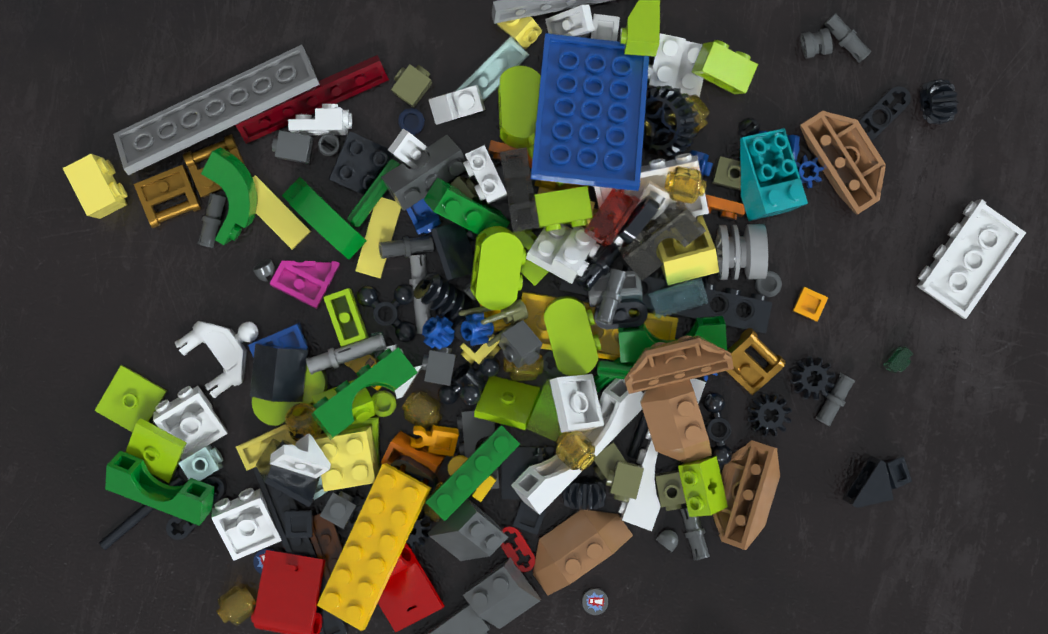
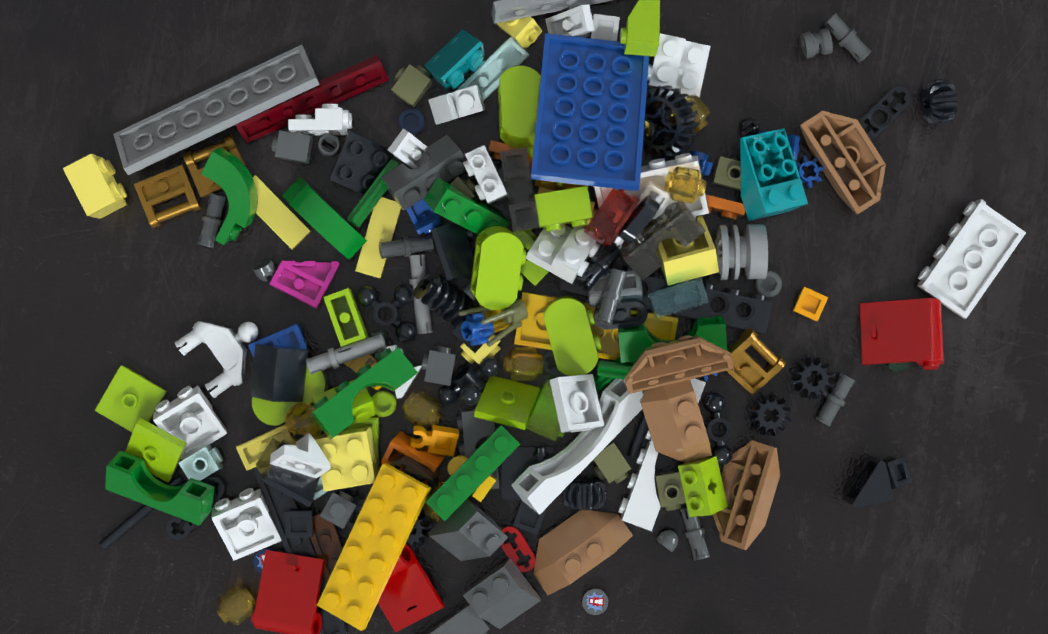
blue gear [422,316,455,350] -> none
dark grey brick [499,320,543,368] -> none
clear yellow head [556,431,596,471] -> none
olive brick [606,460,644,502] -> none
lime brick [691,40,758,94] -> none
none -> teal slope [424,29,485,91]
none -> red door [860,298,944,370]

